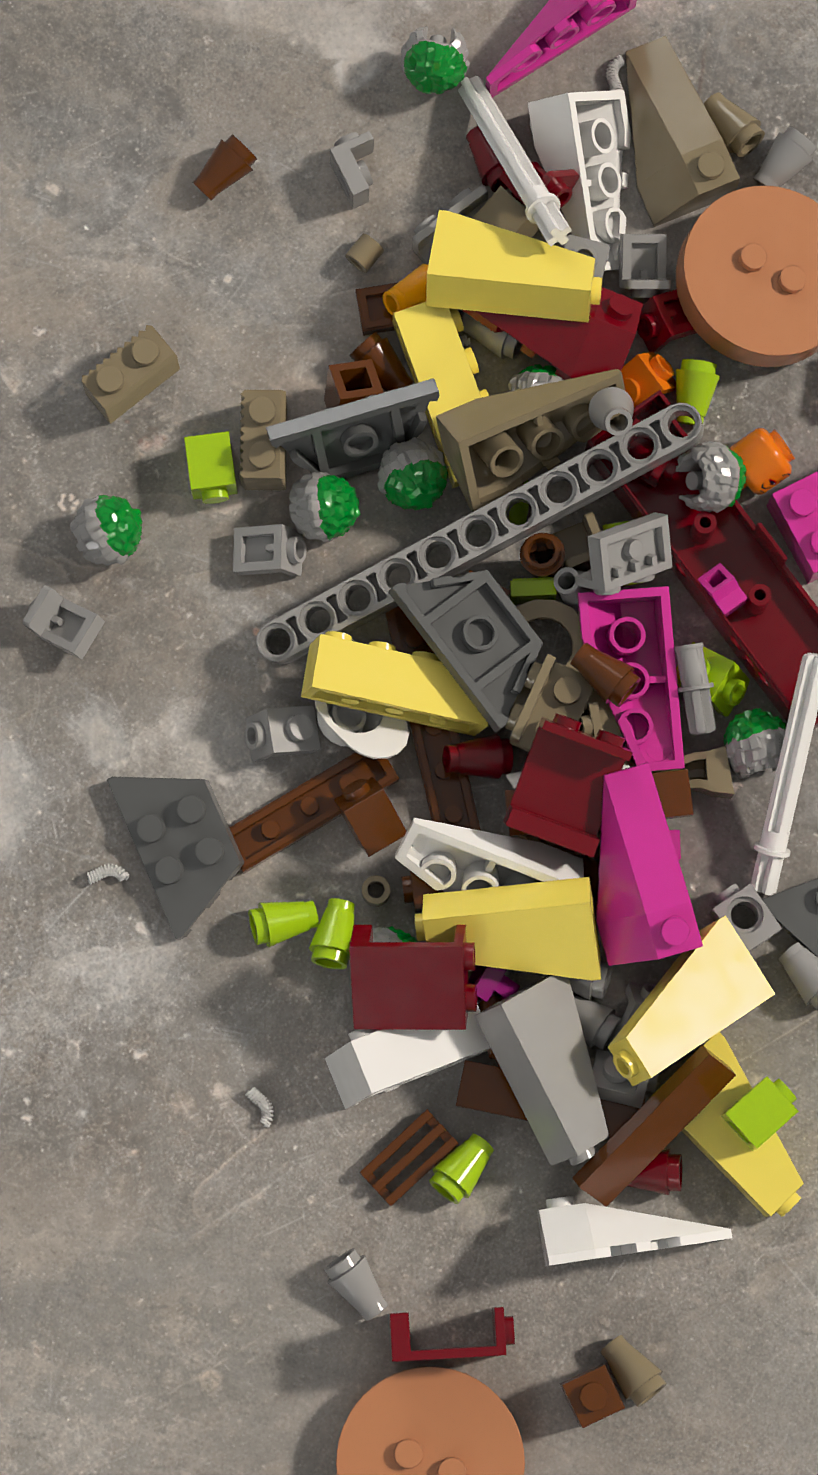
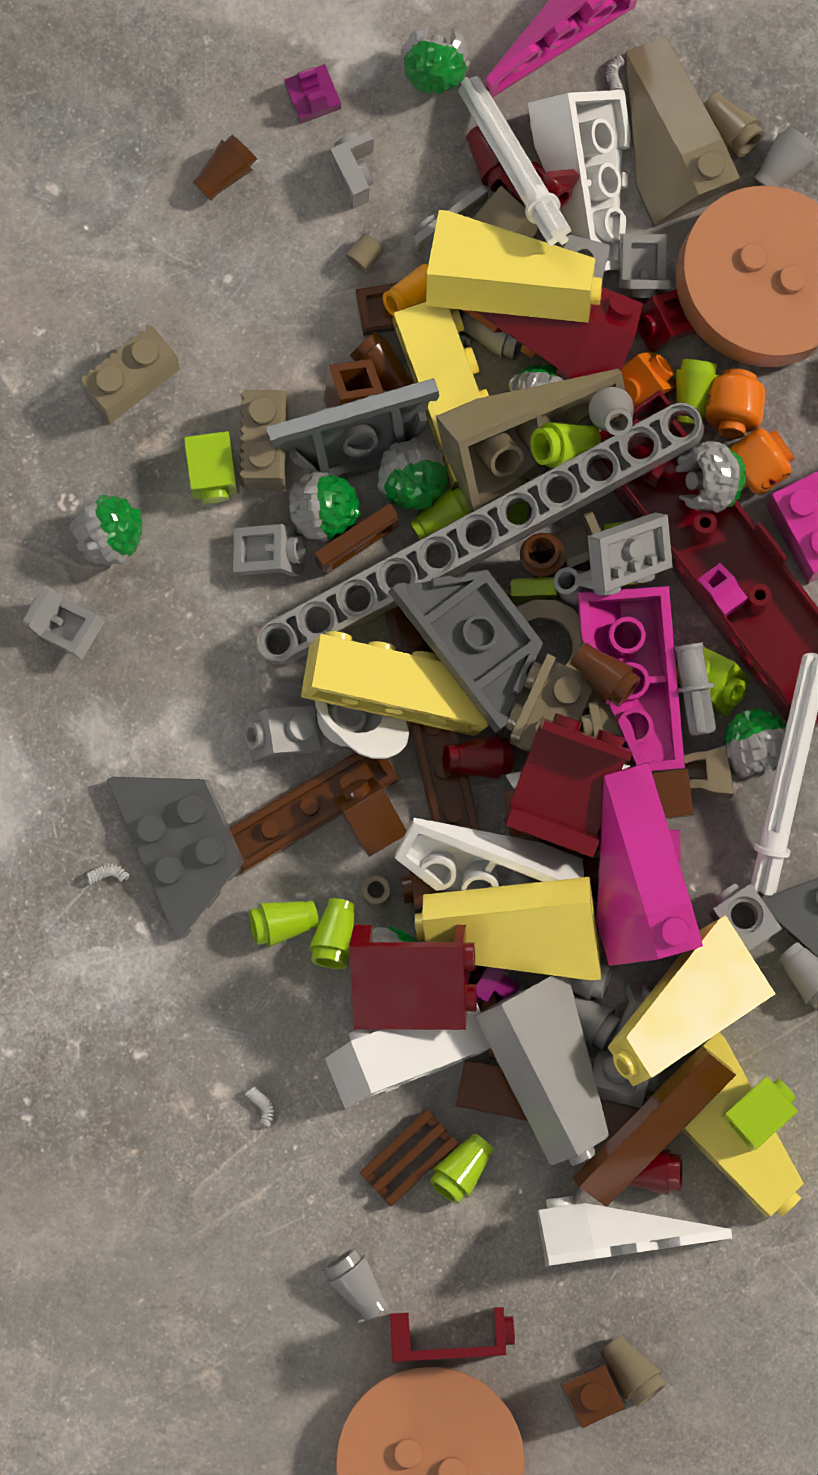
none -> magenta tile [284,64,341,124]
none -> reddish brown tile [314,503,399,575]
none -> lime cone [410,486,472,540]
none -> lime cone [530,422,601,468]
none -> orange head [705,369,766,439]

